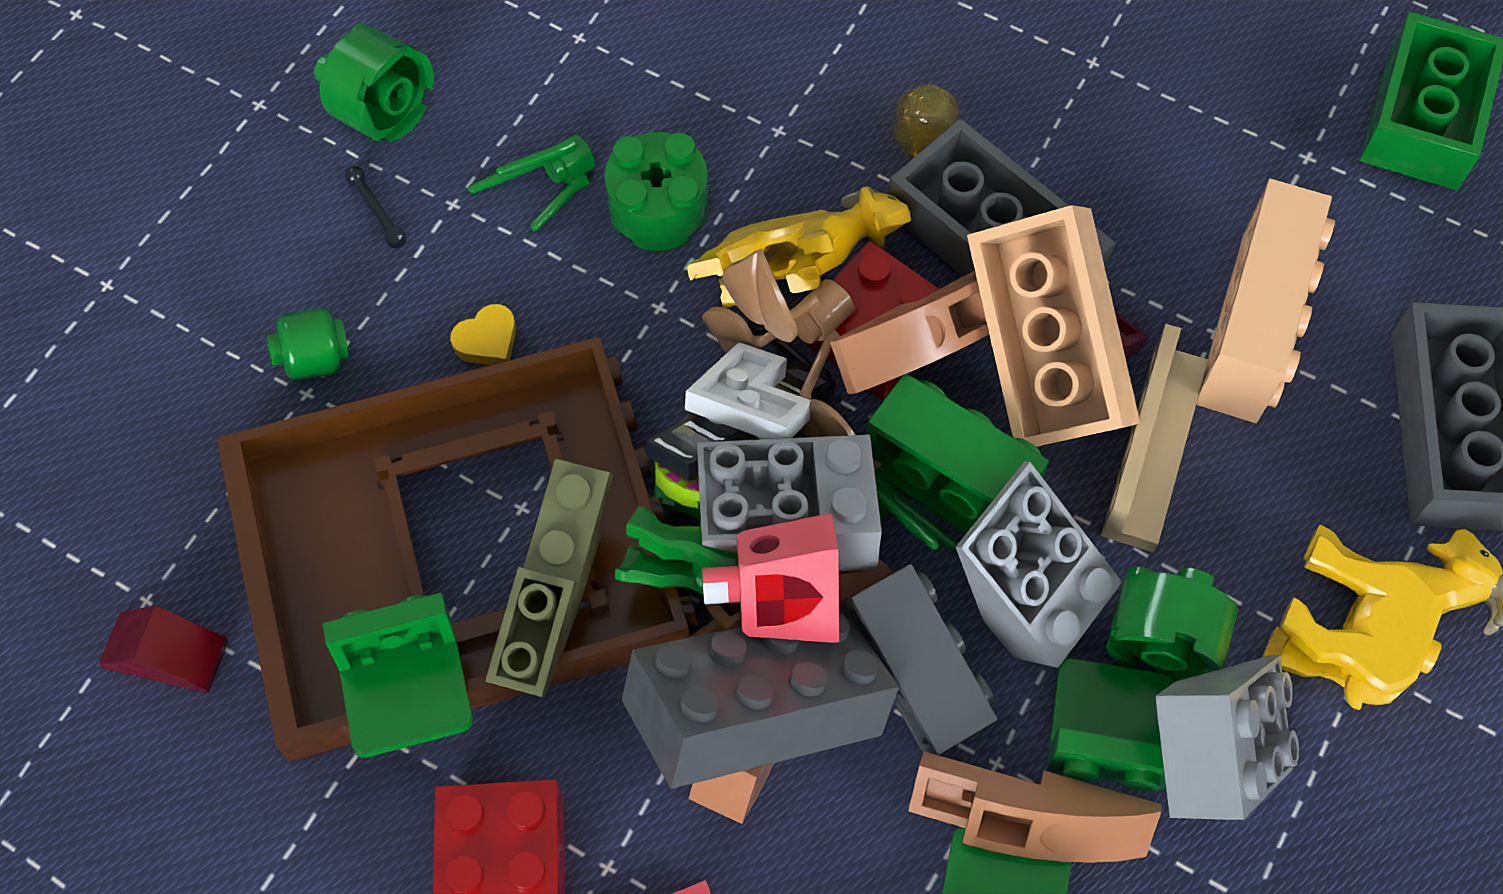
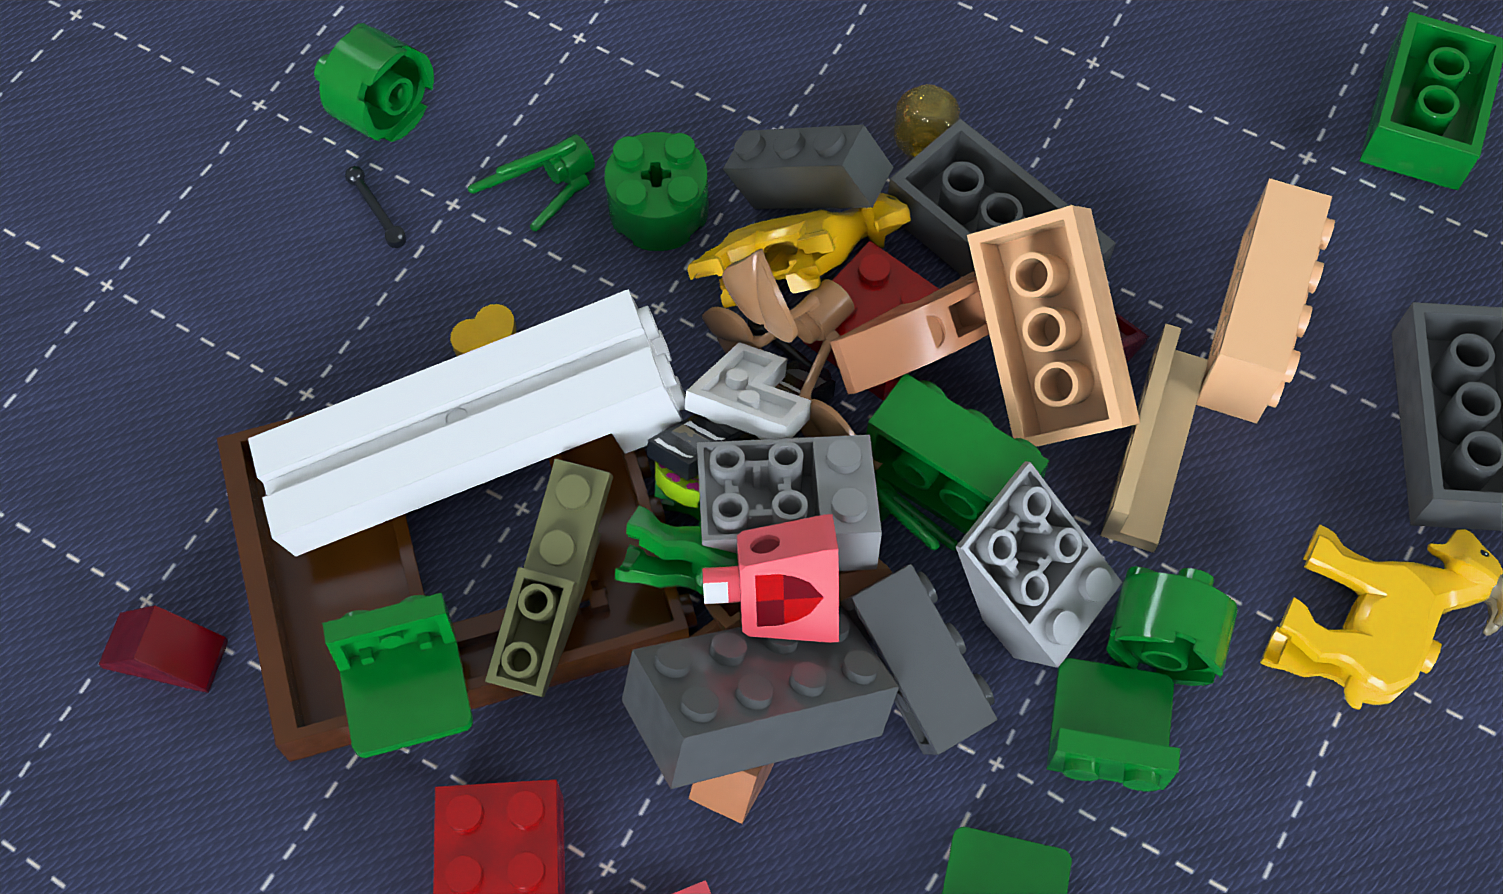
green head [266,308,348,380] -> none
nougat slope [908,751,1162,863] -> none
light grey slope [1155,655,1299,820] -> none
none -> white brick [248,289,686,556]
none -> dark grey brick [723,124,893,209]

